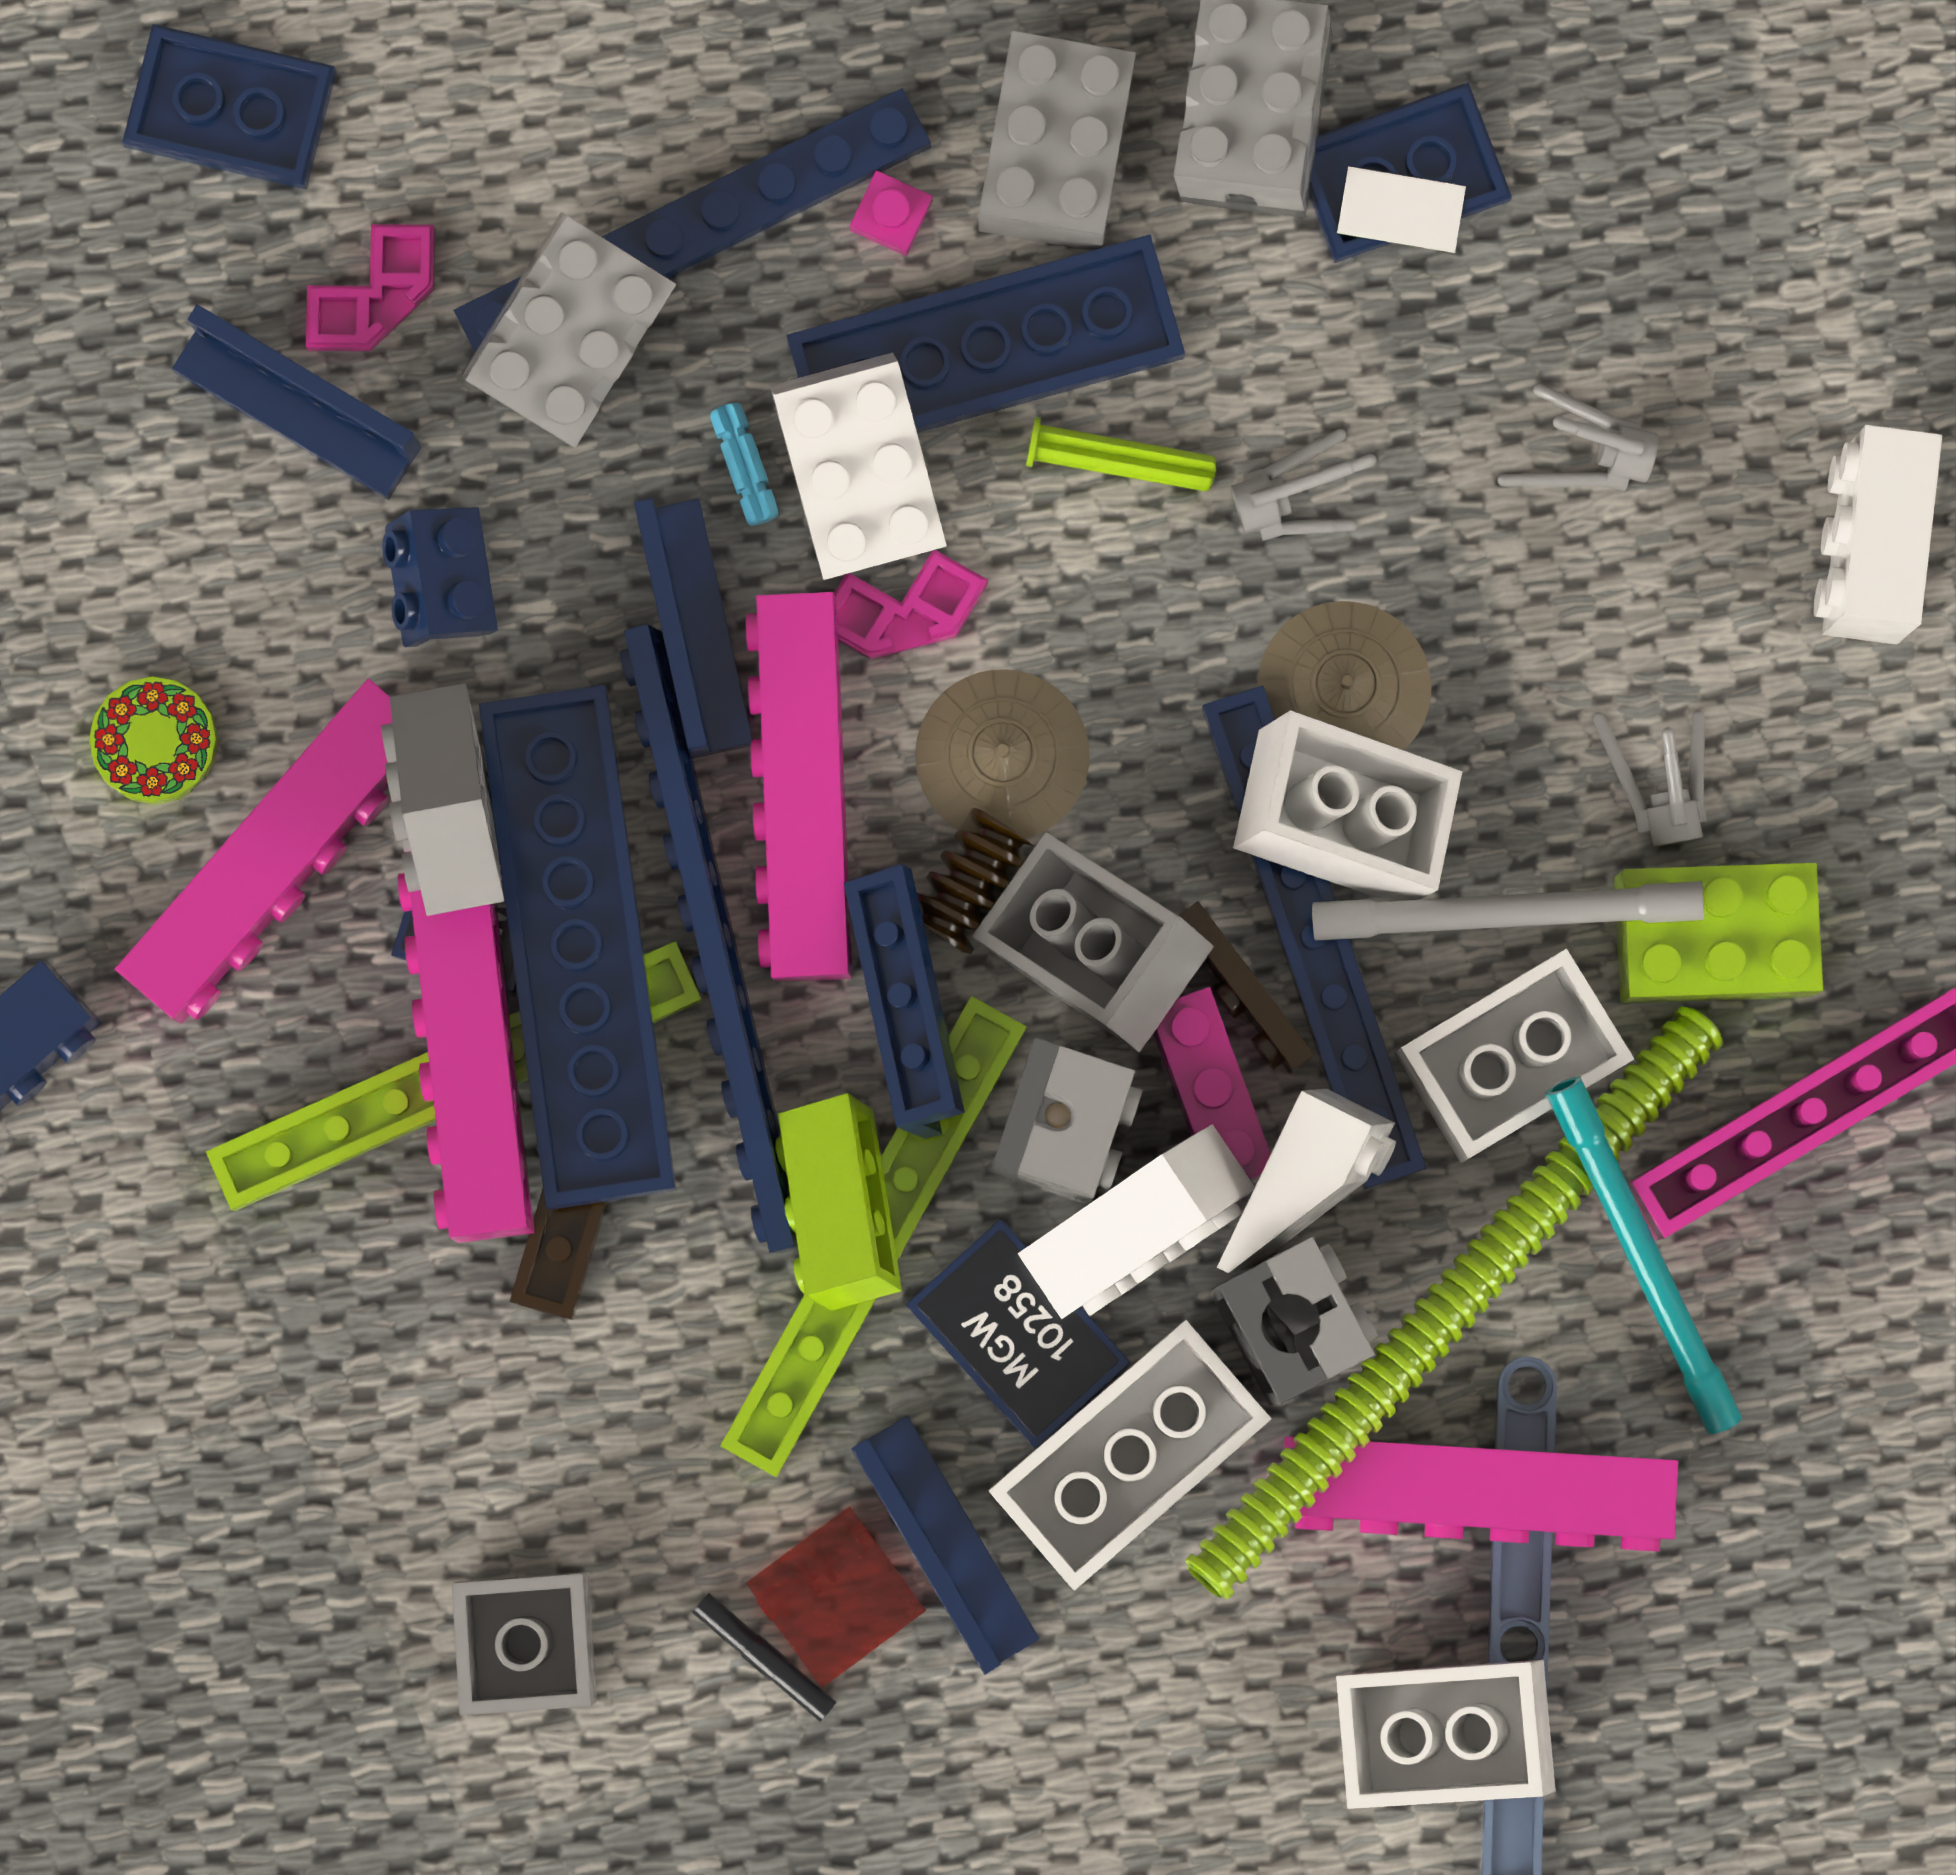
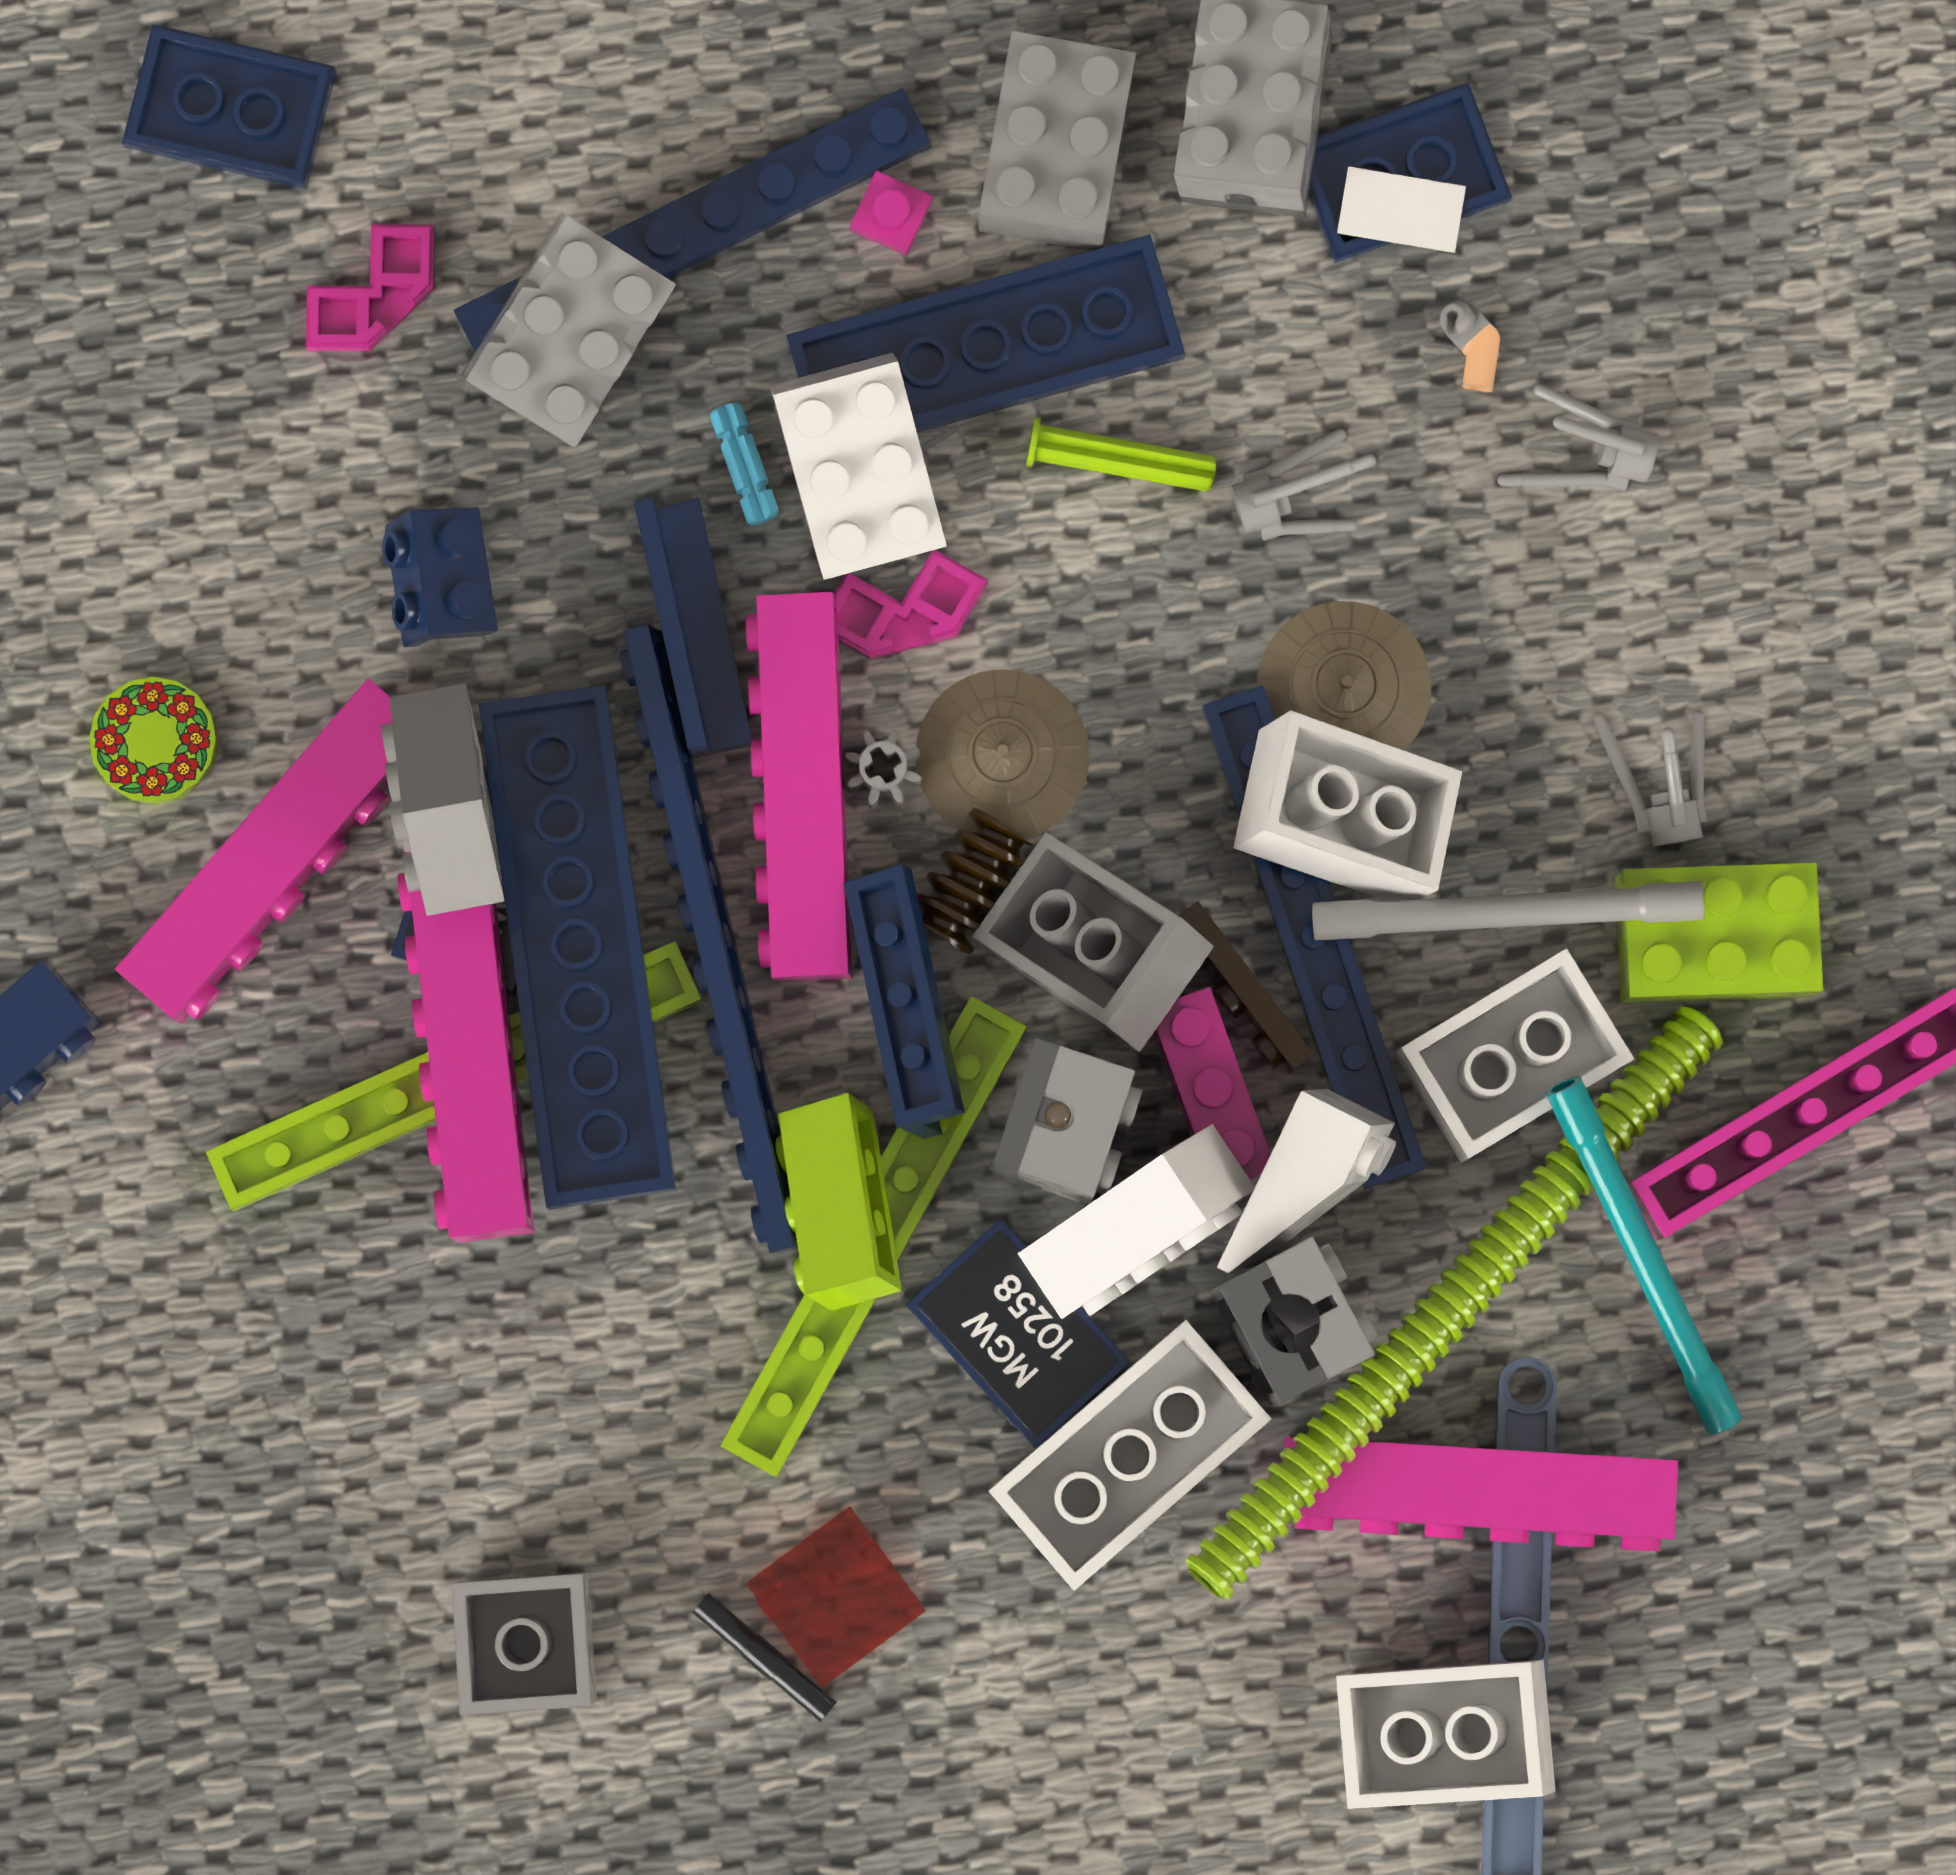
dark blue fence [172,304,421,500] -> none
dark brown plate [509,1188,608,1320] -> none
dark blue fence [851,1415,1040,1675] -> none
white brick [1814,425,1942,645] -> none
none -> light grey gear [845,729,922,809]
none -> arm [1439,301,1500,392]

